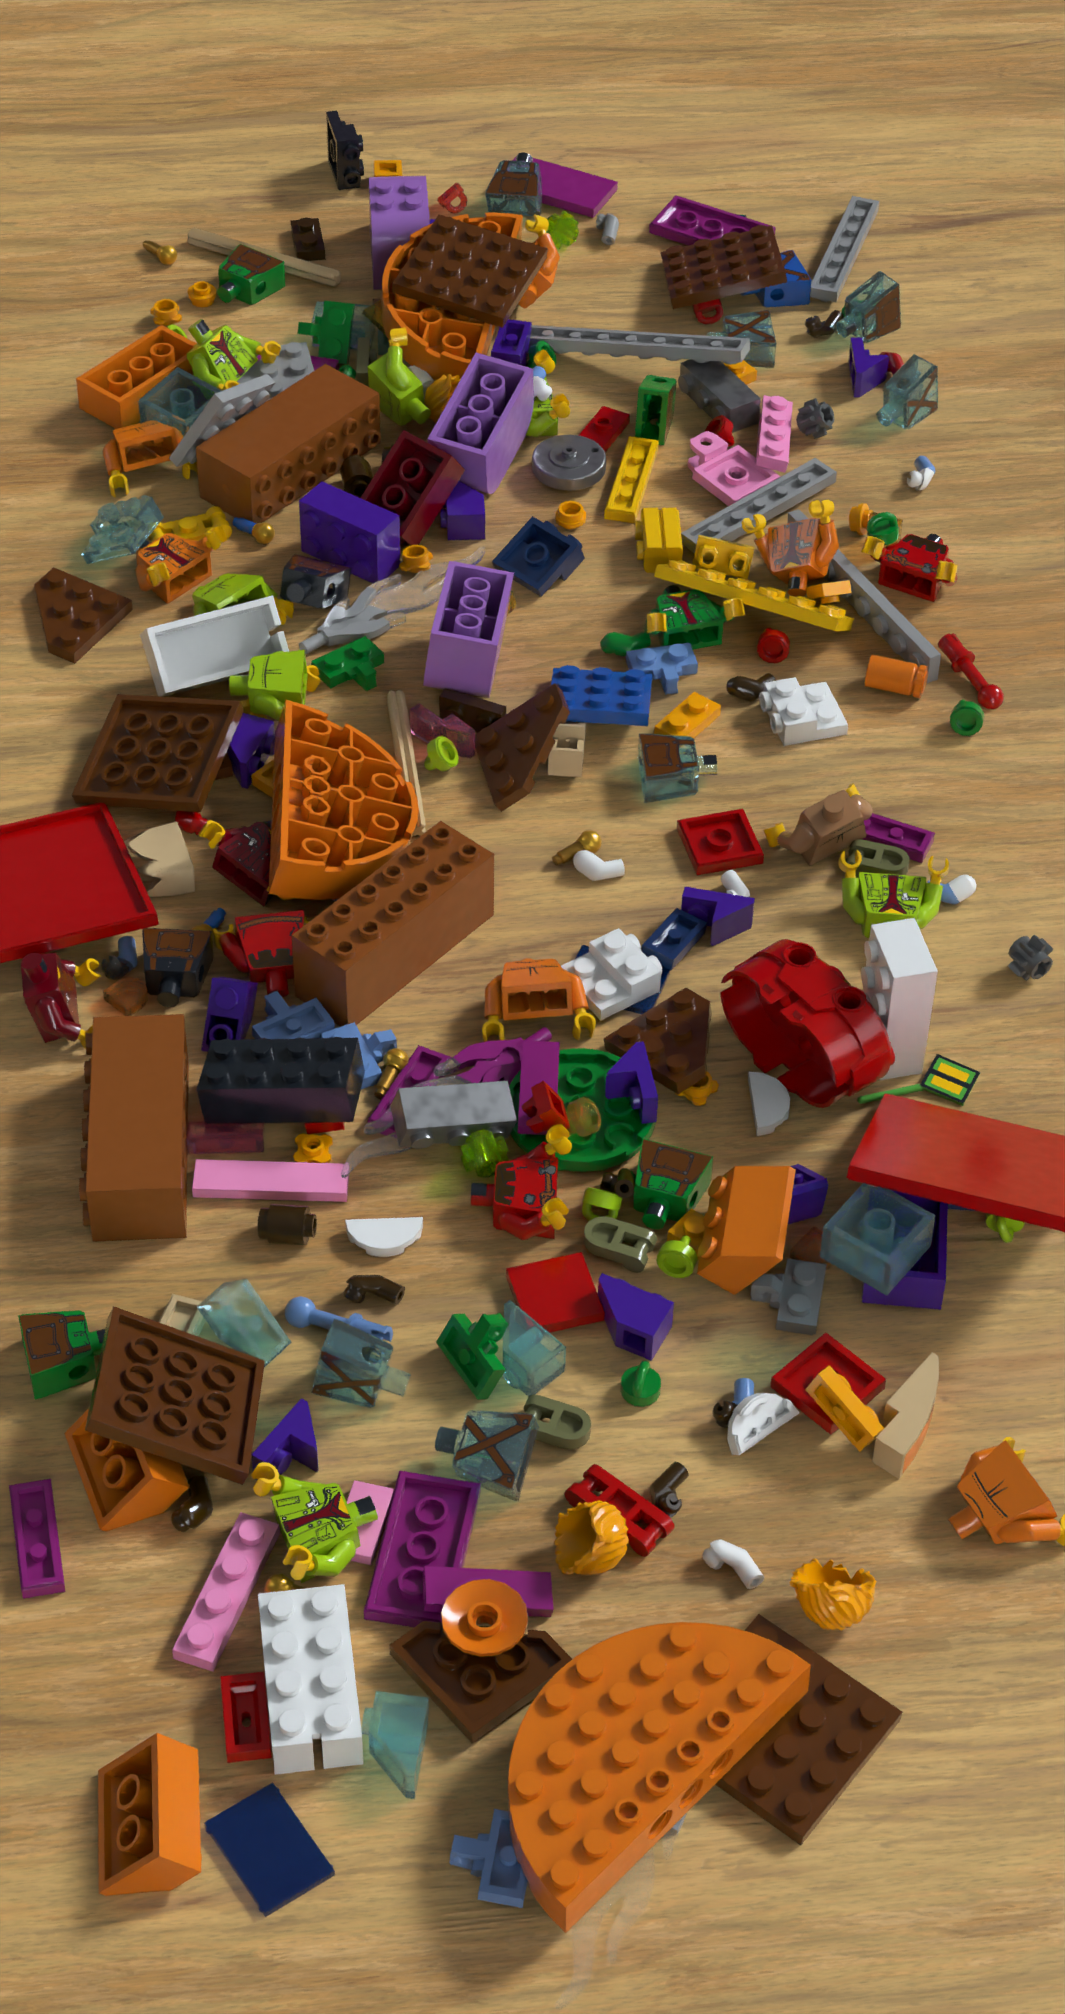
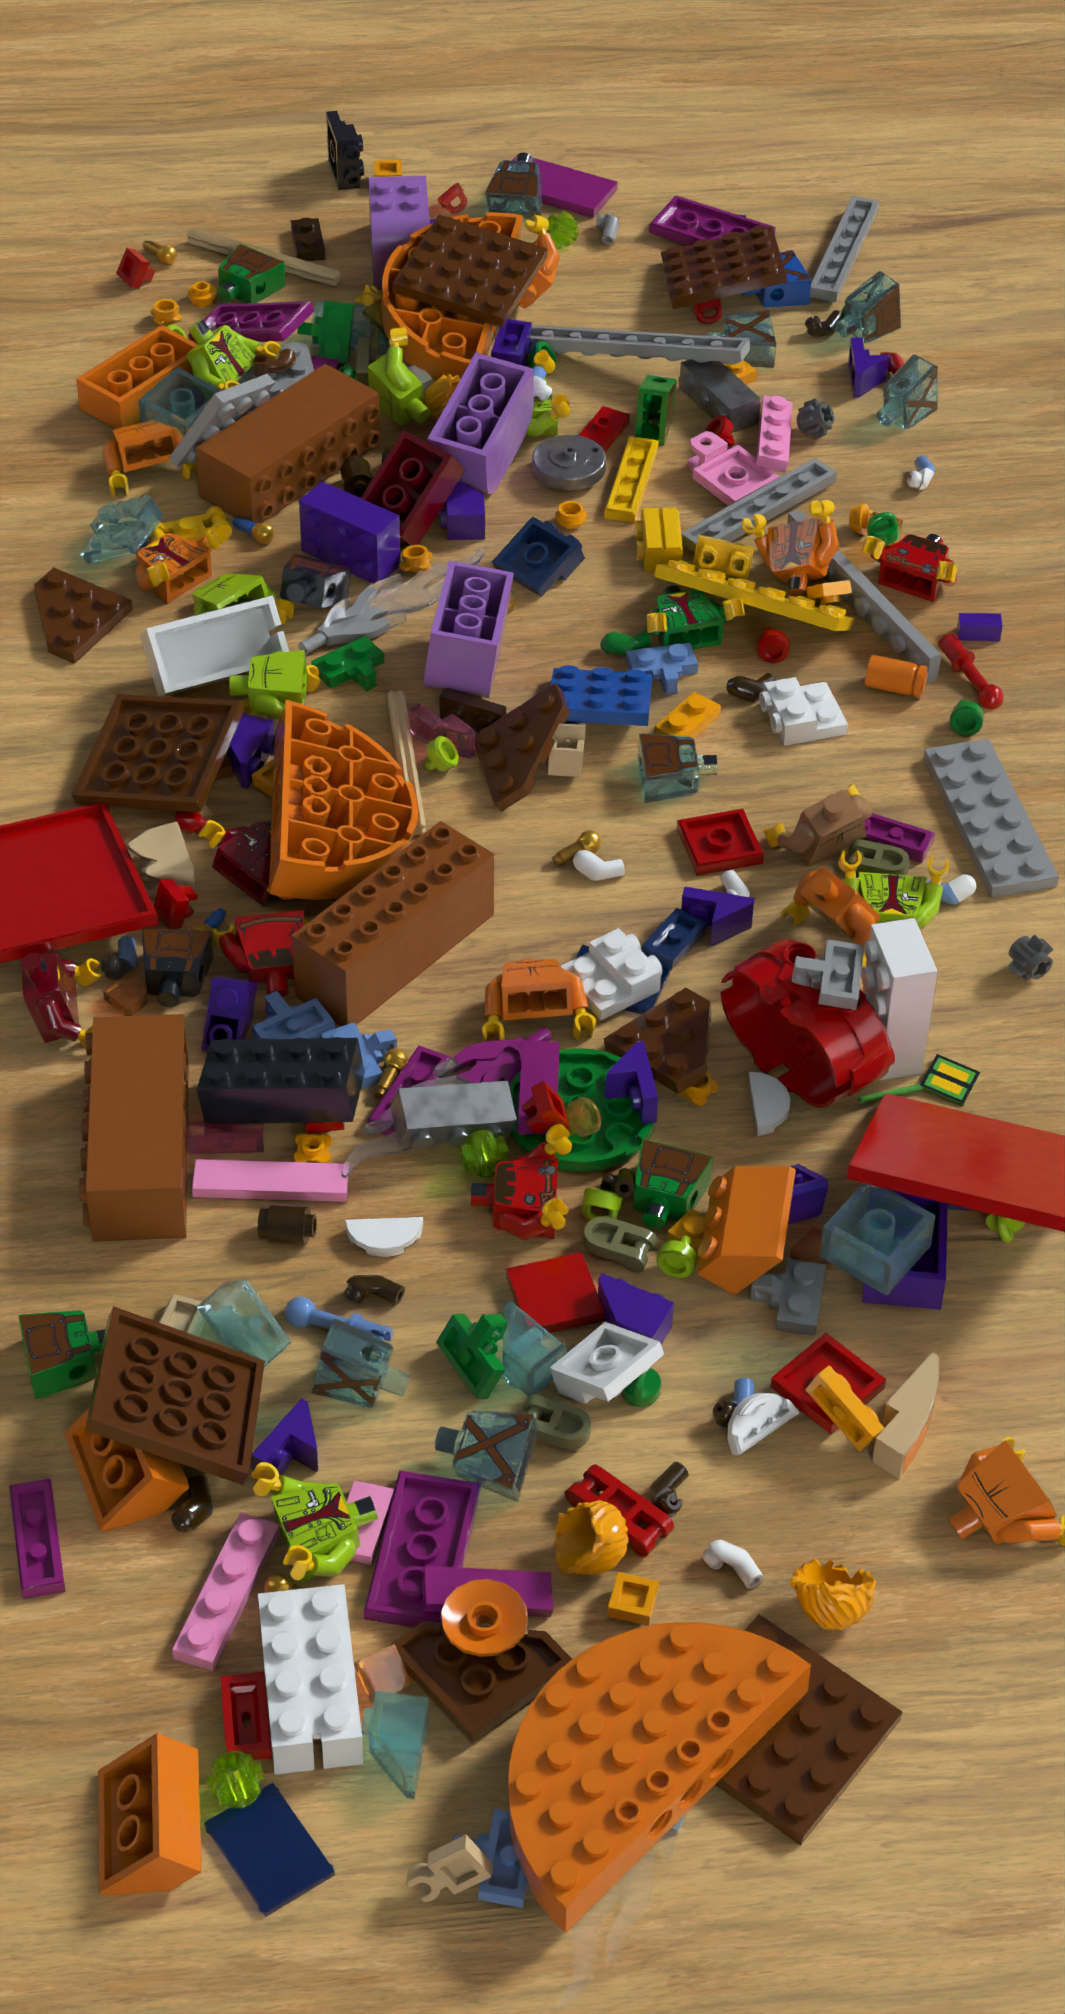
none -> red tile [116,248,155,289]
none -> red tile [154,879,198,929]
none -> magenta tile [188,301,315,343]
none -> clear neon green gear [206,1751,266,1808]
none -> reddish brown arm [254,348,296,377]
none -> clear orange tile [354,1644,412,1704]
none -> yellow piece [355,284,382,313]
none -> tan plate [406,1835,493,1902]
none -> white plate [549,1322,664,1404]
none -> light orange plate [607,1572,659,1626]
none -> orange torso [781,866,881,967]
none -> light grey hinge [792,939,864,1010]
none -> light grey plate [923,738,1059,898]
none -> dark purple piece [957,613,1003,641]

